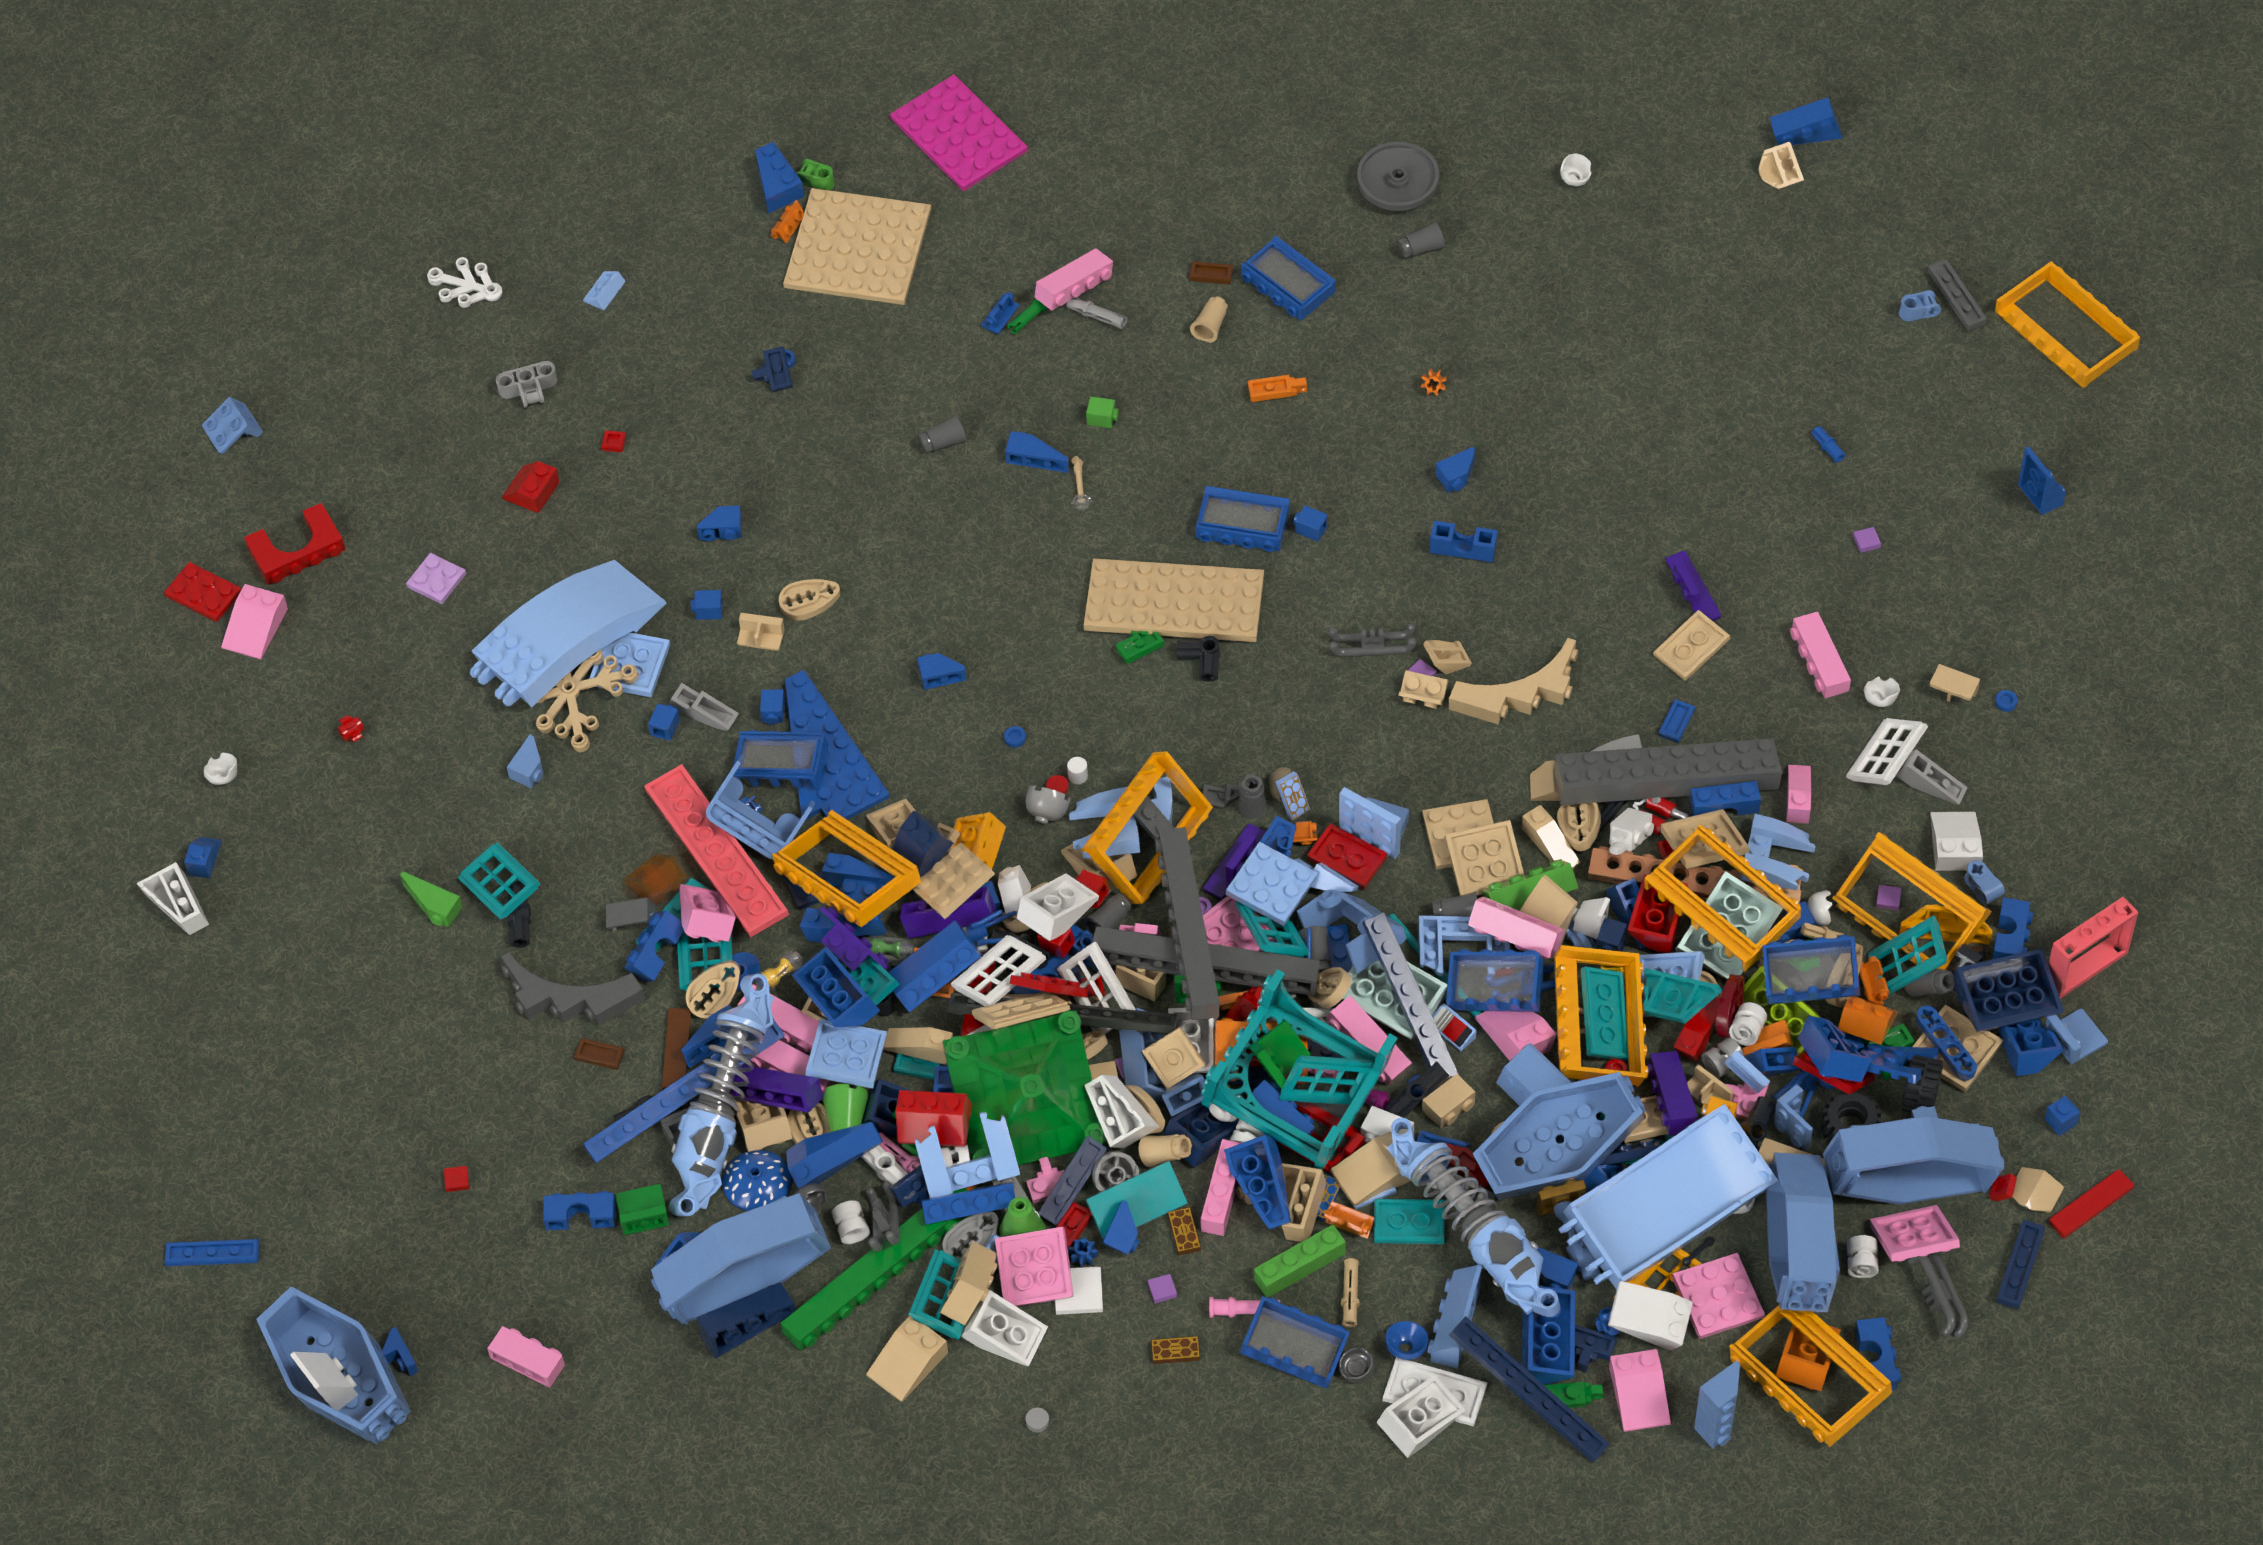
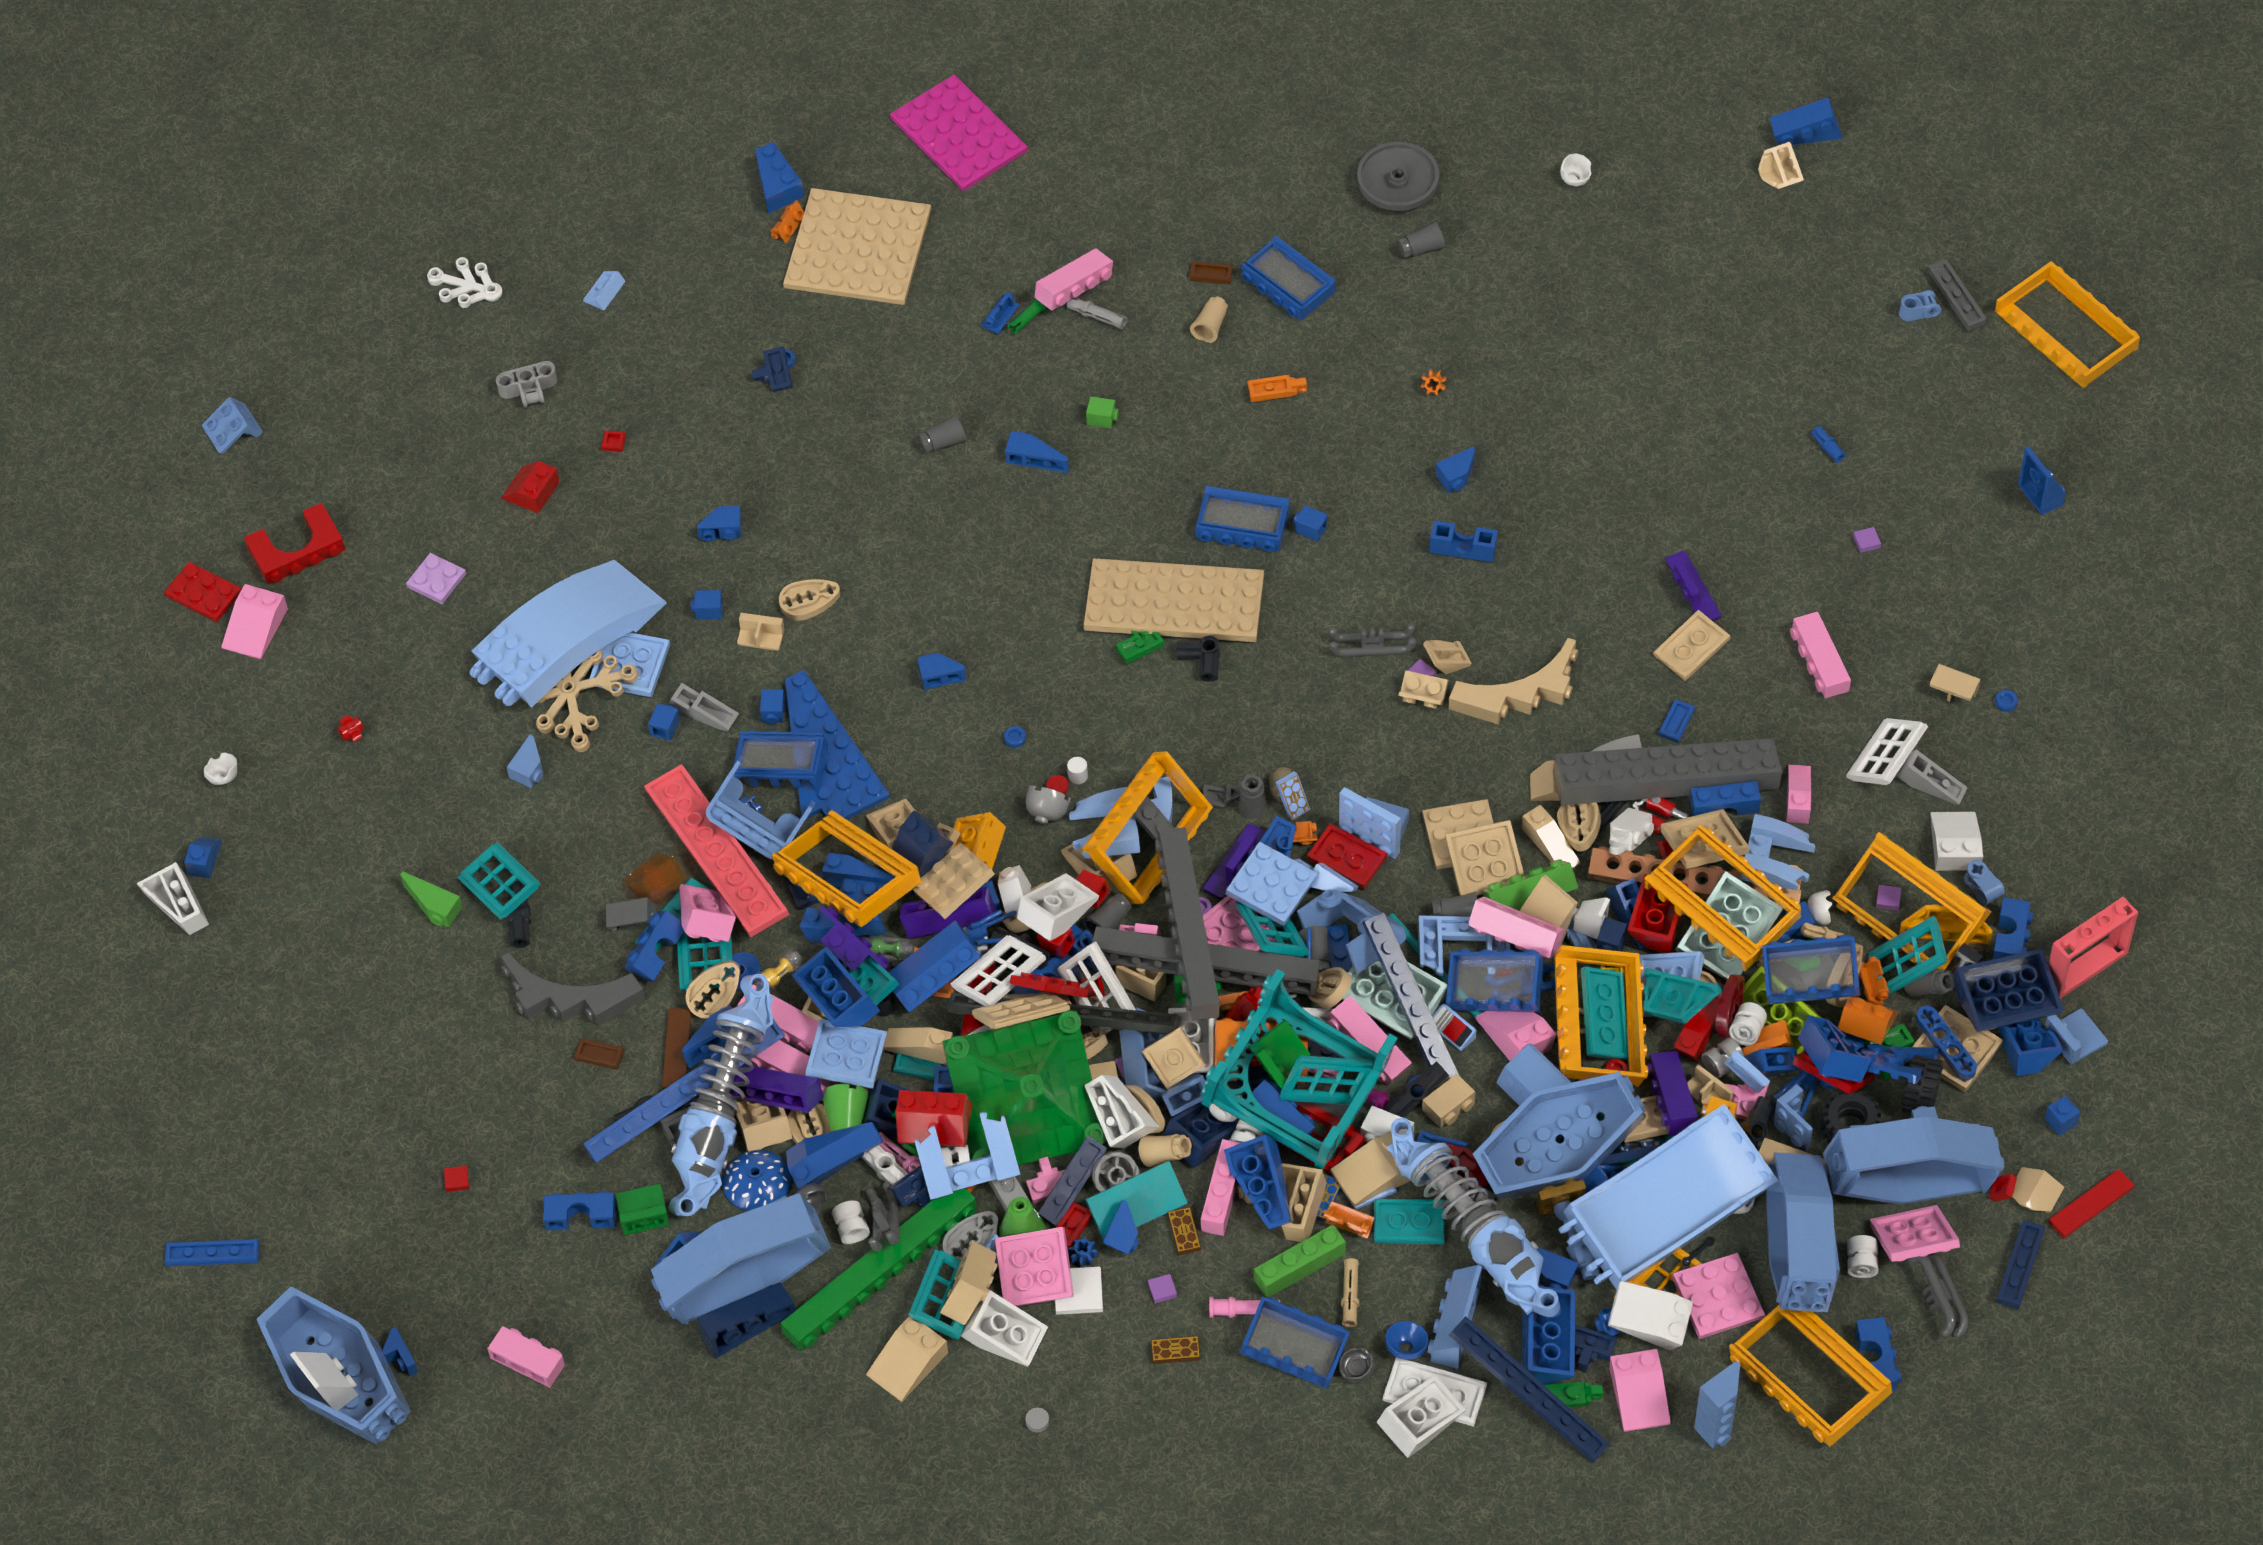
bright green piece [796,159,835,190] -> none
blue plate [921,1182,1015,1224] -> none
piece [1071,456,1092,510] -> none
orange slope [1776,1324,1841,1392] -> none
white hair [1864,677,1900,707] -> none

